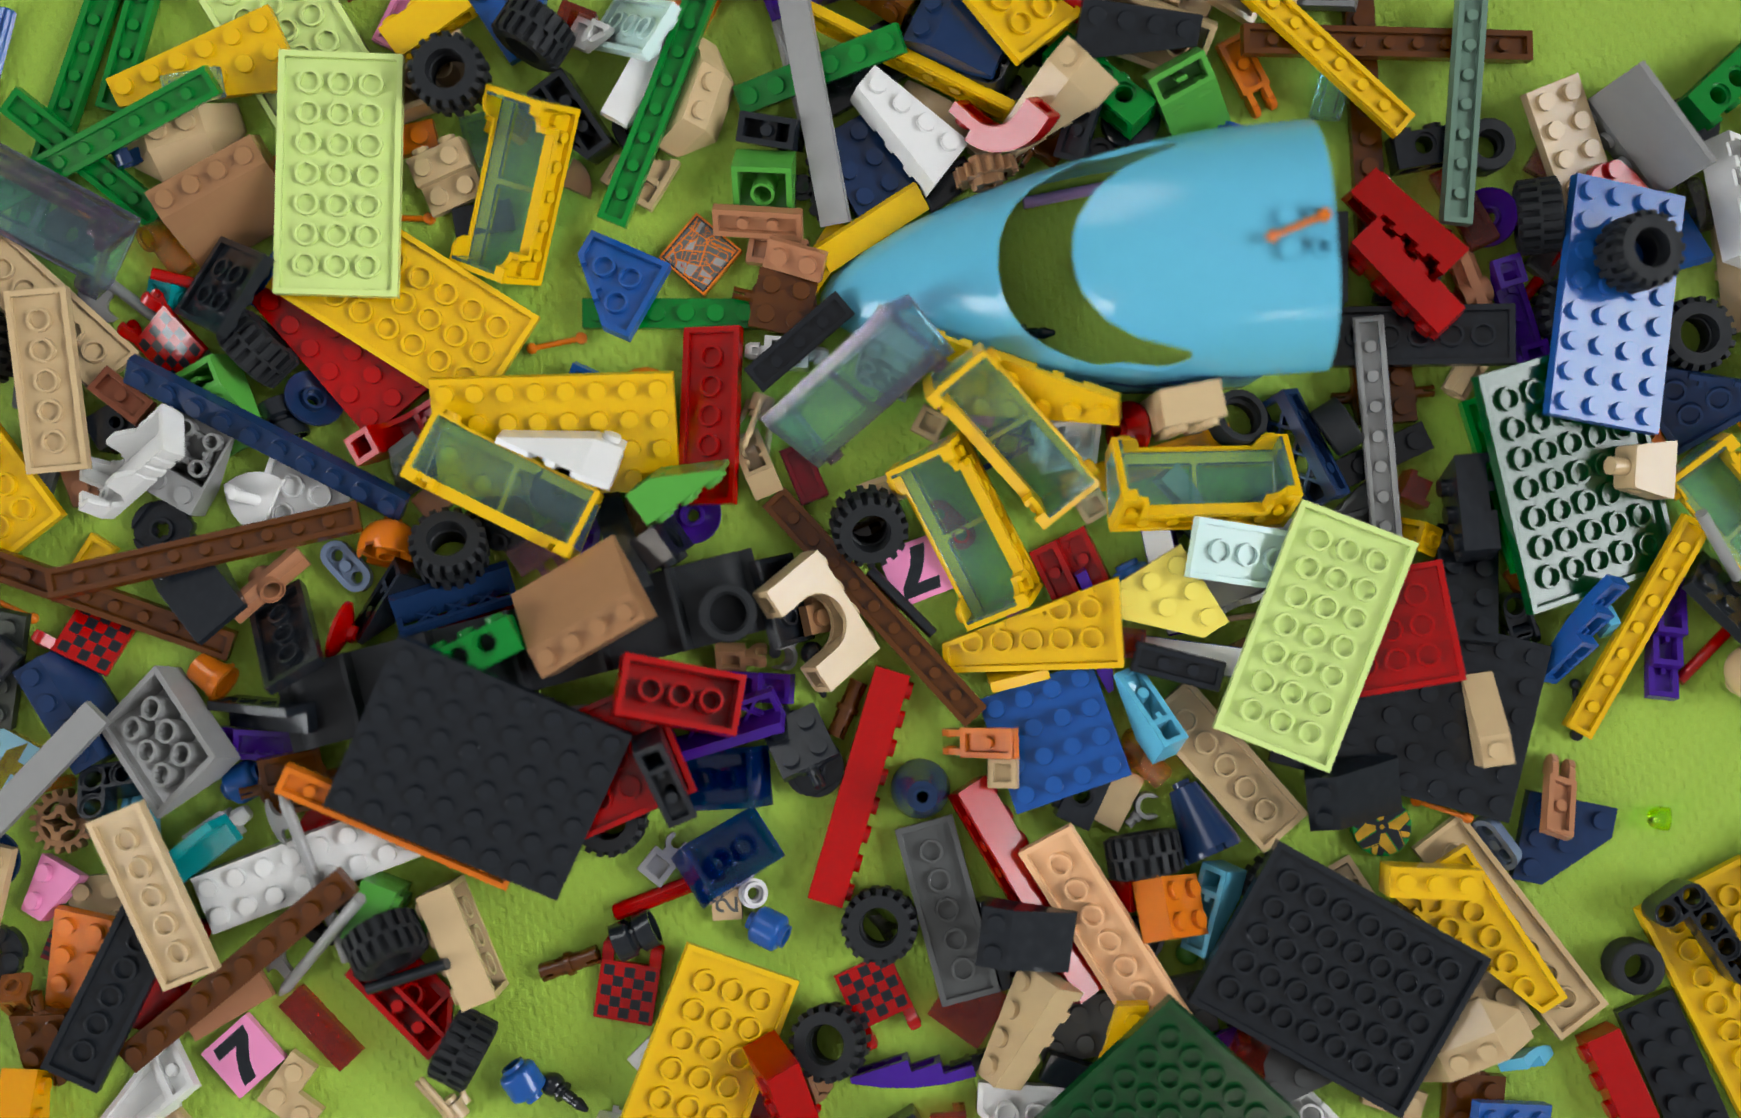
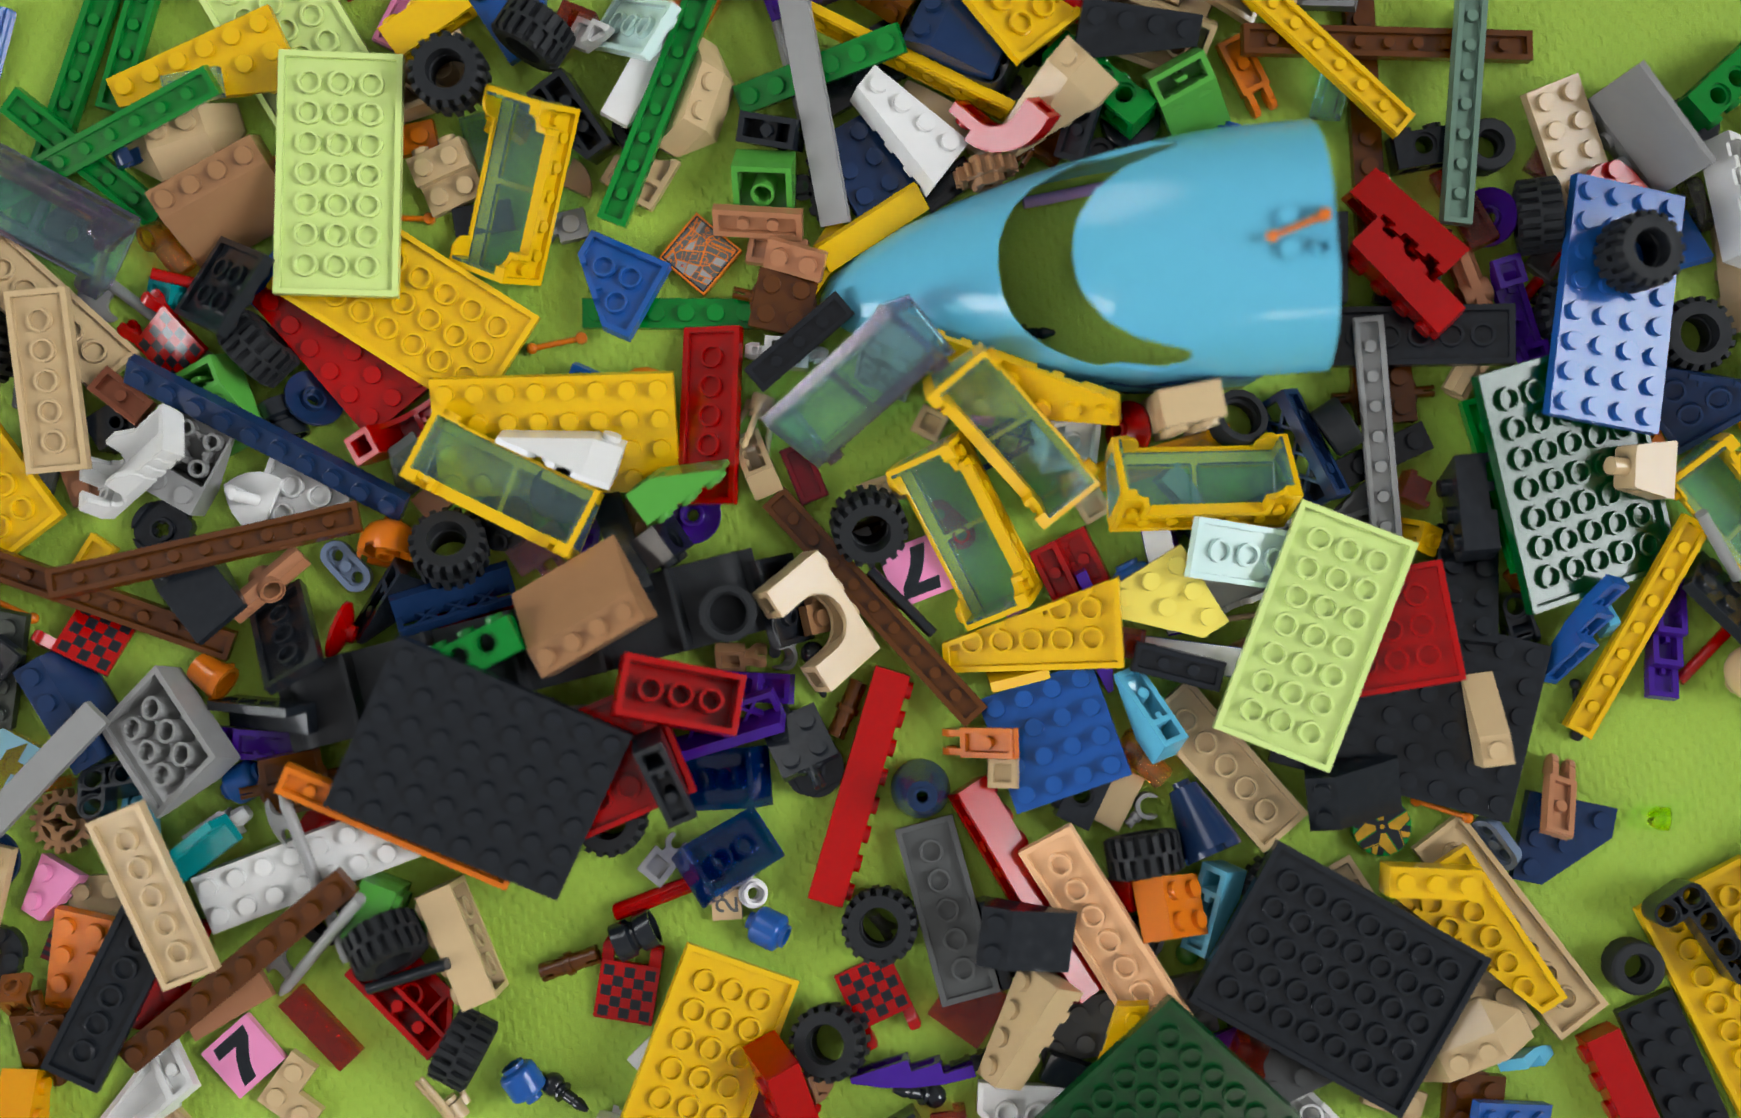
none -> light grey plate [551,207,590,245]
none -> black bar [892,1085,946,1108]

